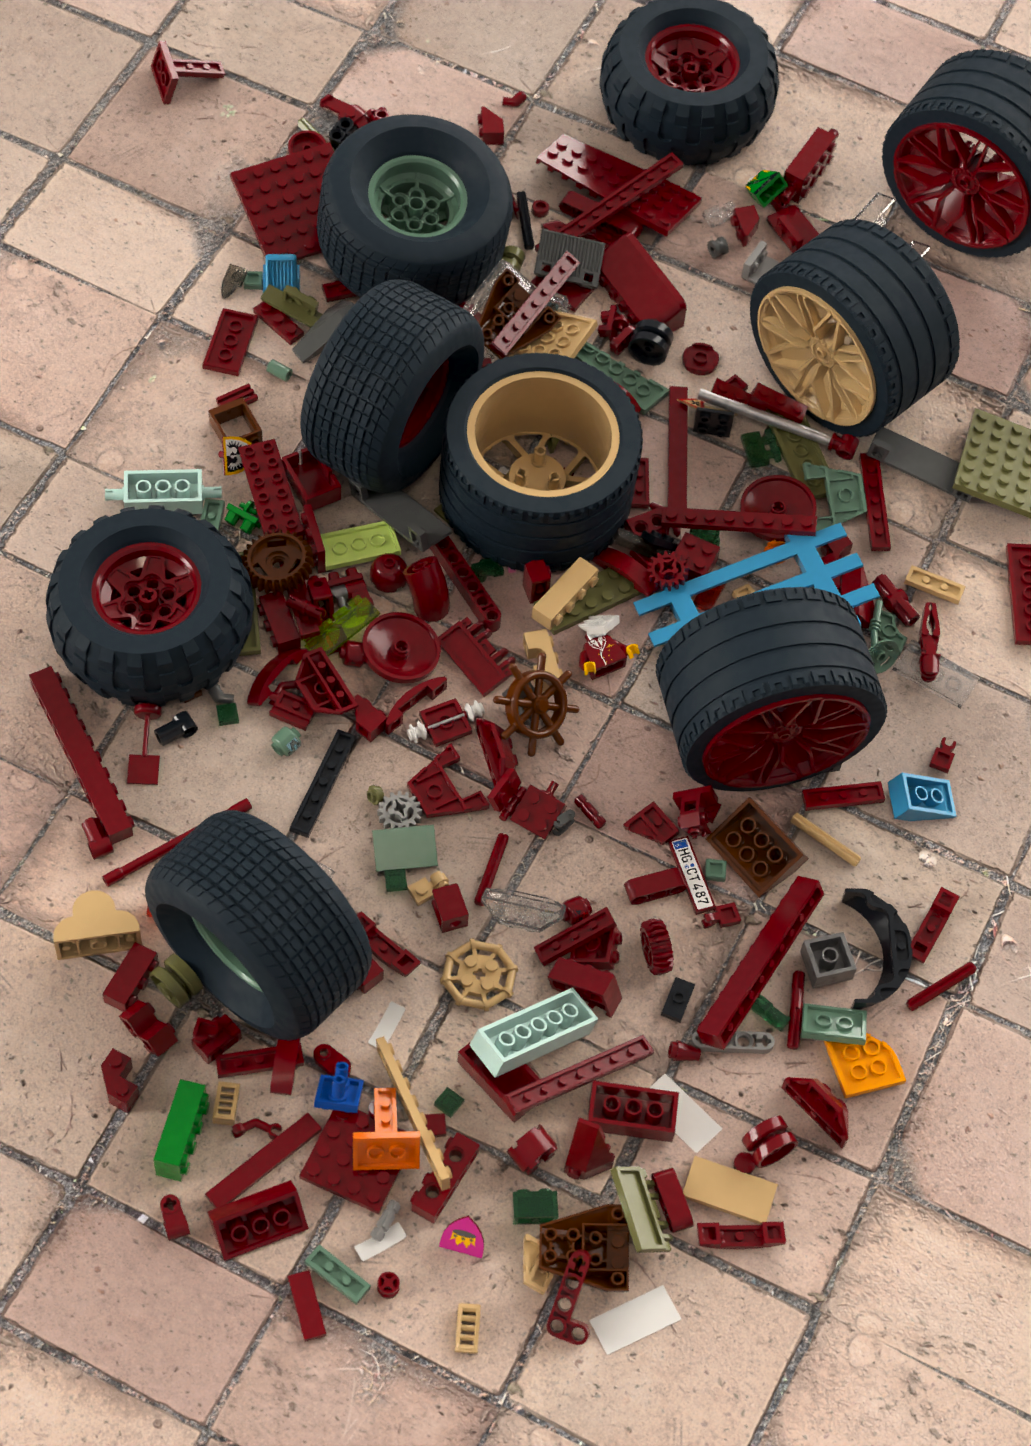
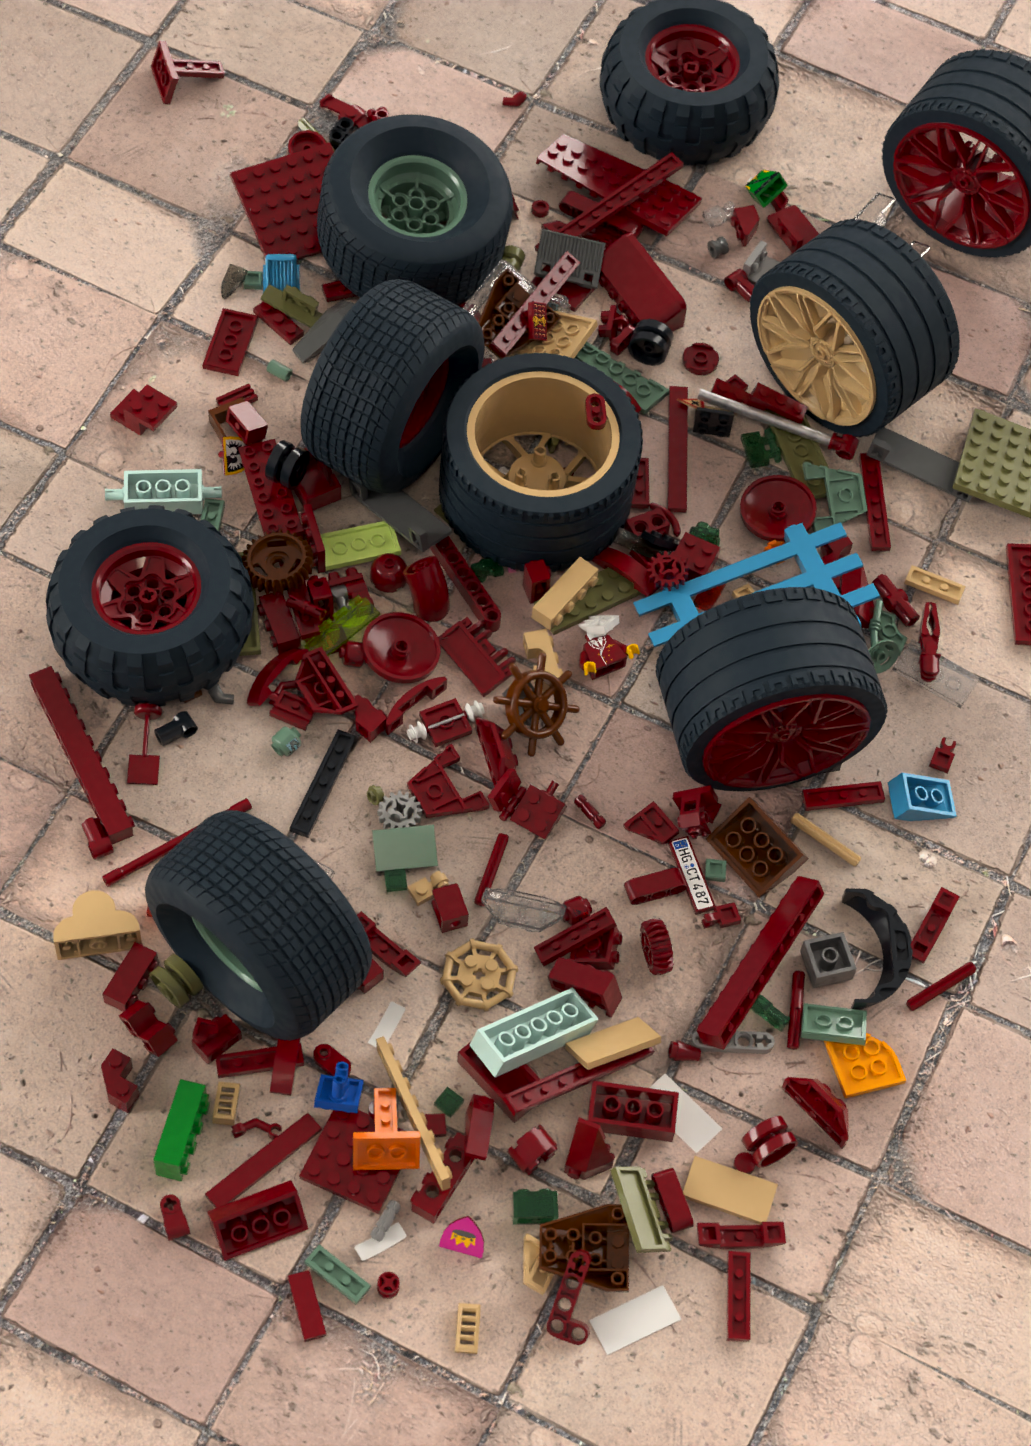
clear green tile [216,703,239,726] -> none
green hips [225,500,261,535] -> none
dark red slope [477,106,504,145] -> none
black axle [516,191,534,250] -> none
dark grey piece [552,809,575,836] -> none
dark red plate [661,507,817,536] -> none
black plate [661,977,695,1023] -> none
dark red brick [780,127,839,204] -> none
none -> dark red bracket [110,384,178,436]
none -> brick [226,401,268,445]
none -> black wheel [265,440,310,490]
none -> dark red slope [464,1094,494,1161]
none -> dark red tile [528,302,547,342]
none -> tan tile [565,1017,661,1070]
none -> dark red plate [585,394,607,430]
none -> dark red piece [724,268,754,303]
none -> dark red plate [727,1251,751,1342]

